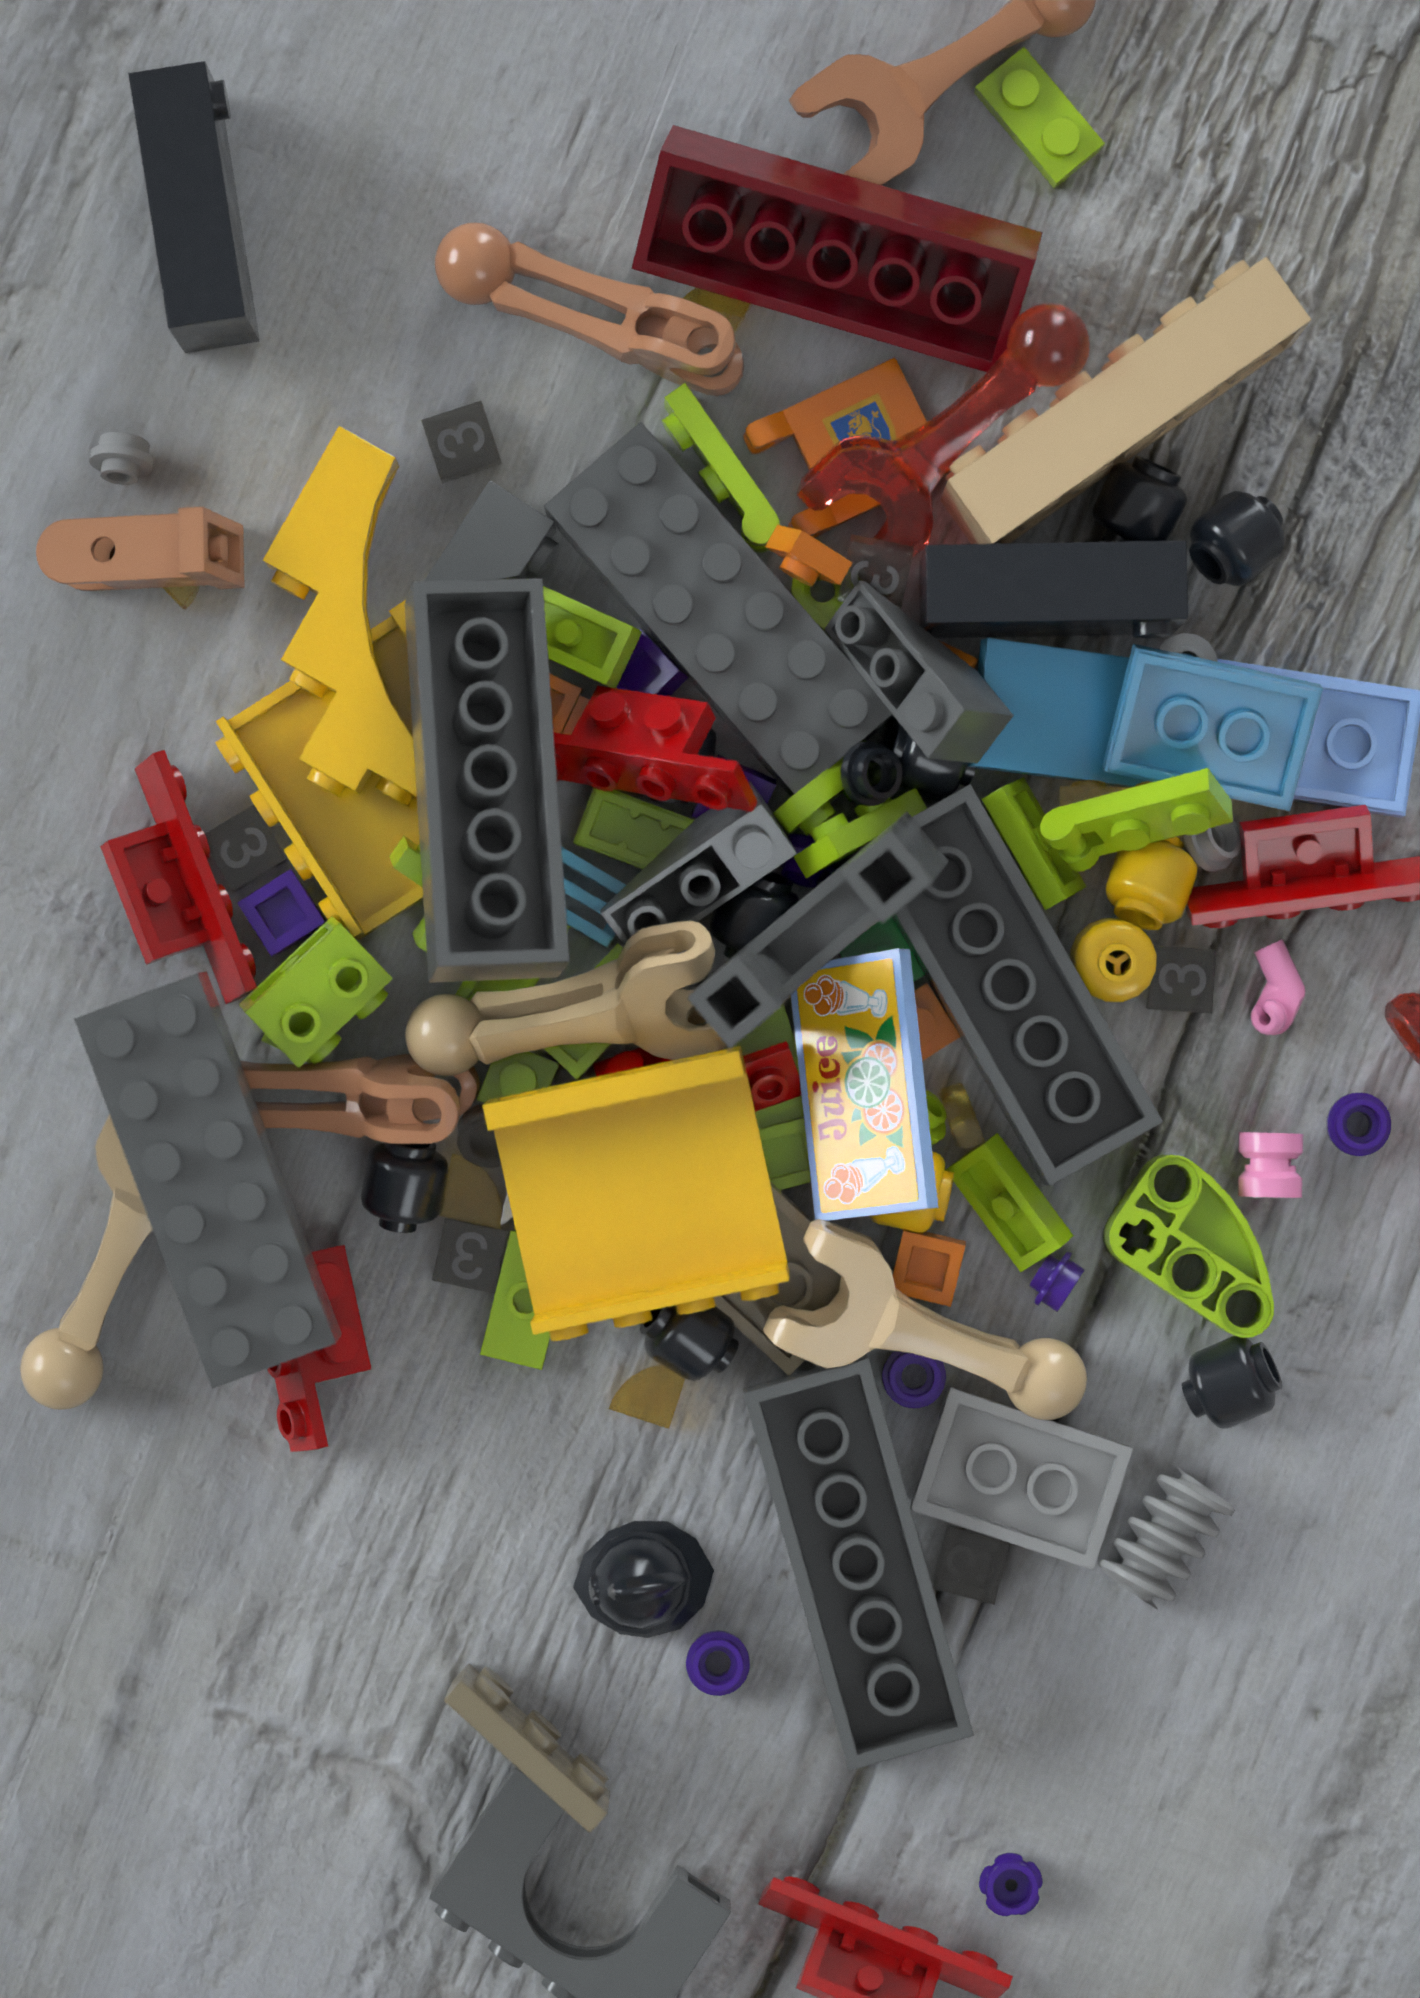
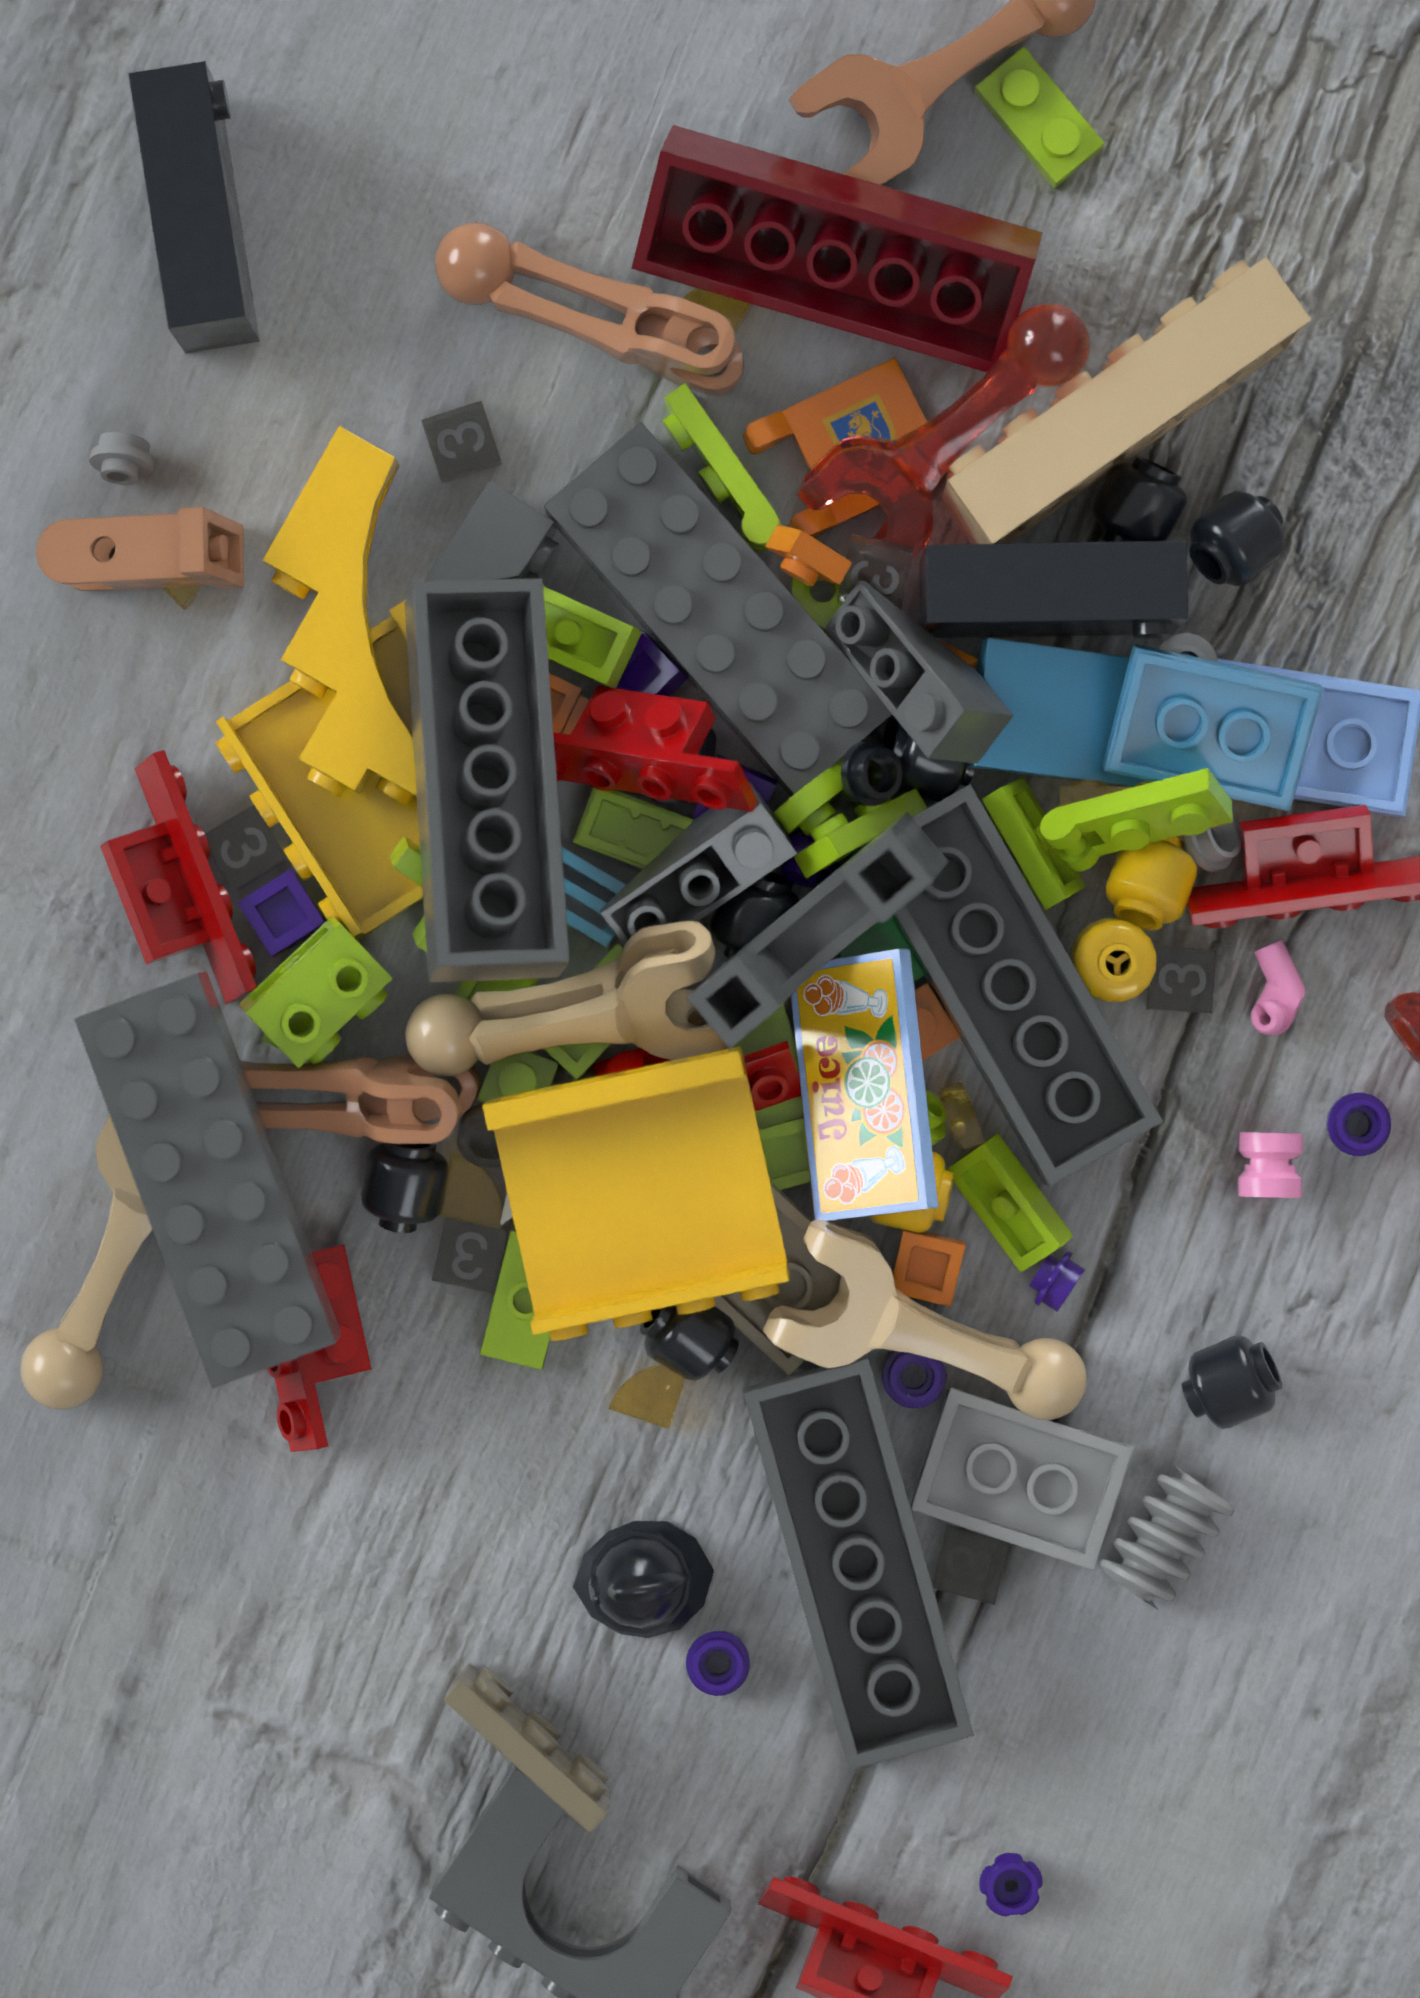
lime beam [1103,1155,1274,1338] -> none

